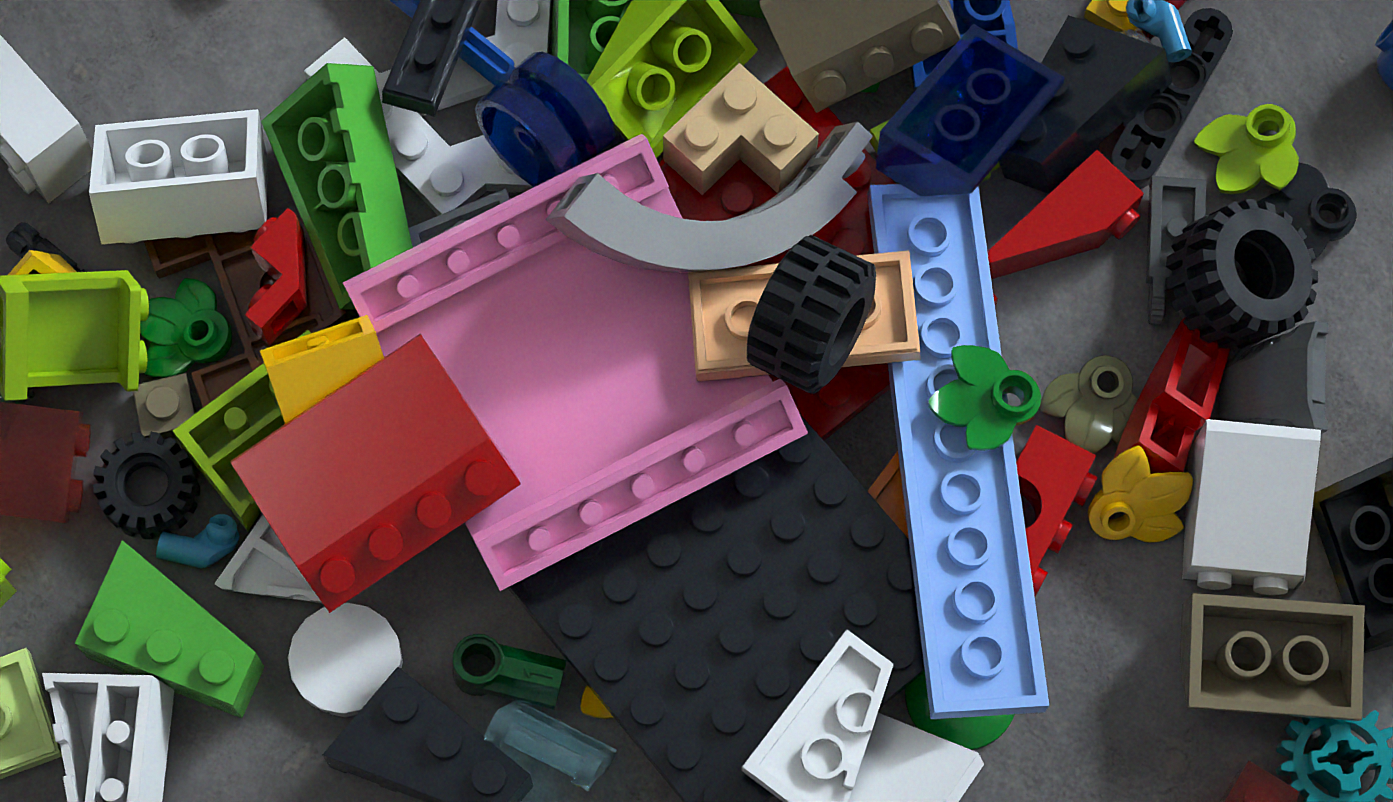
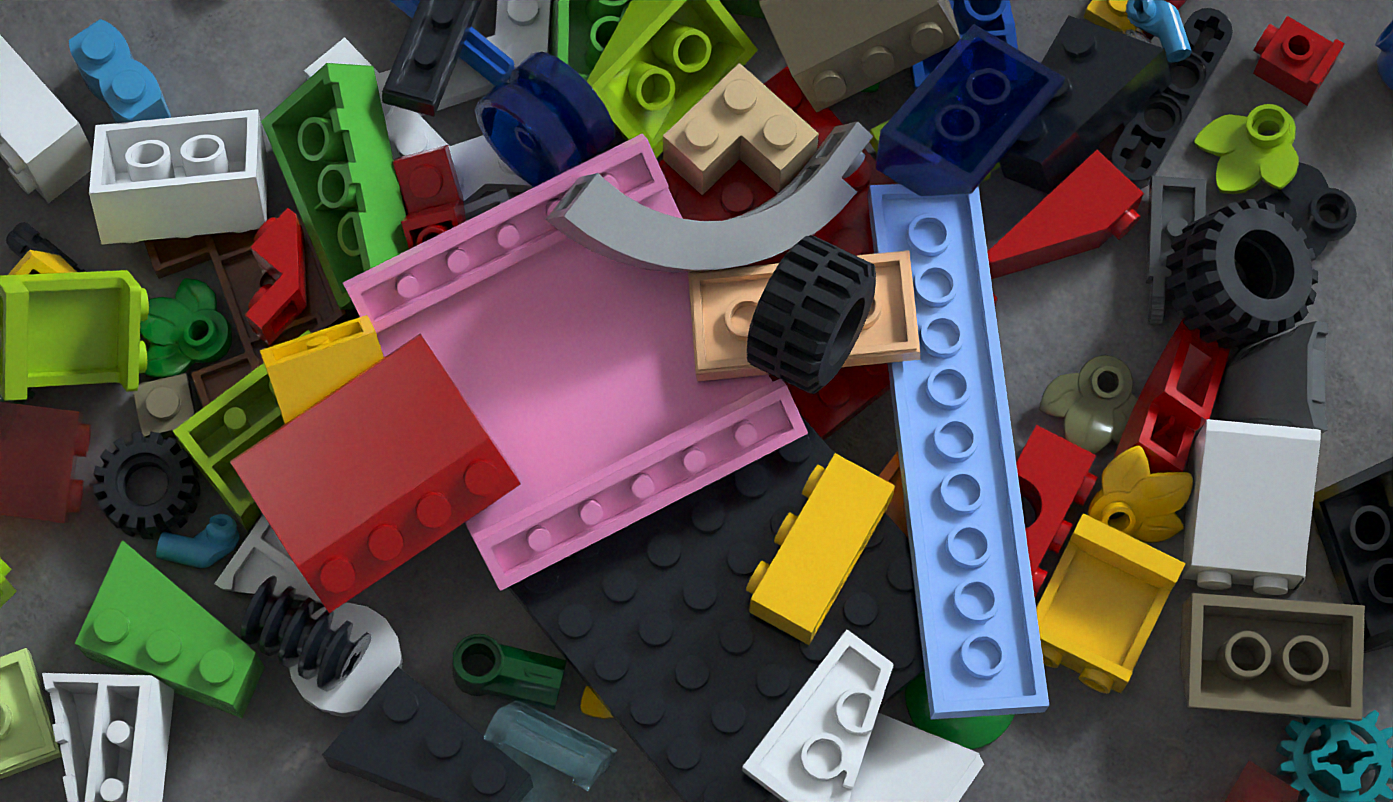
green plate [928,345,1041,451] -> none
none -> dark azure brick [69,19,171,123]
none -> black piece [240,575,371,692]
none -> red slope [393,145,466,249]
none -> yellow brick [745,453,895,645]
none -> yellow panel [1036,513,1186,694]
none -> red brick [1253,16,1345,106]

